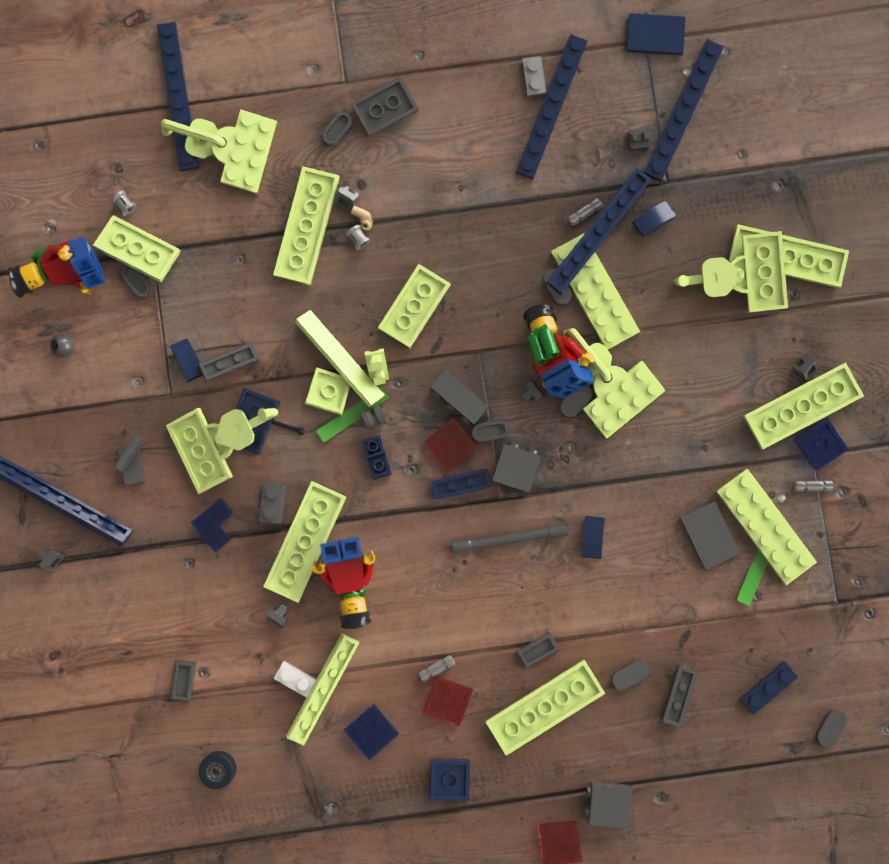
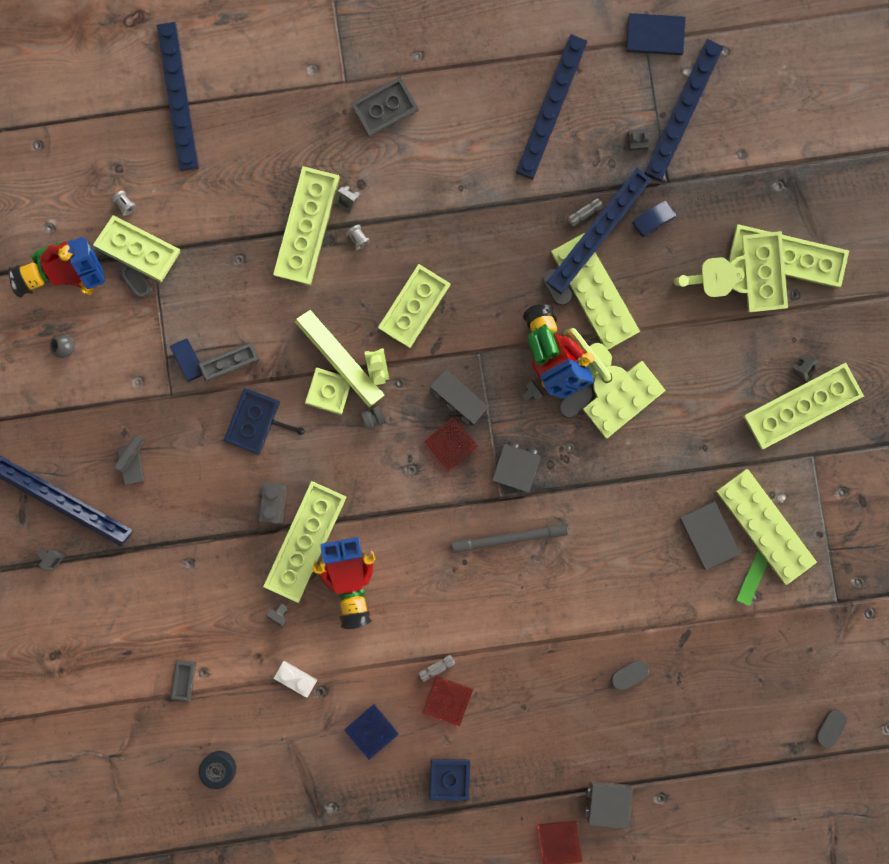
yellowish green plate [161,109,277,194] -> none
yellowish green plate [166,408,278,494] -> none
clear blue plate [191,498,234,552] -> none
yellowish green tile [286,633,360,746] -> none
bright green sticker [316,387,389,442] -> none
dark grey tile [322,112,352,147] -> none
tan arm [350,205,373,231] -> none
dark blue slope [362,435,392,480] -> none
dark blue plate [431,468,491,500] -> none
dark grey tile [471,420,509,443] -> none
yellowish green plate [485,659,605,756] -> none
dark grey tile [516,632,560,668] -> none
light grey plate [522,56,546,97] -> none
dark blue slope [582,516,605,559] -> none
dark grey plate [661,665,698,728] -> none
dark blue plate [740,661,798,714] -> none
clear blue plate [794,418,849,471] -> none
light grey axle [794,481,833,492] -> none

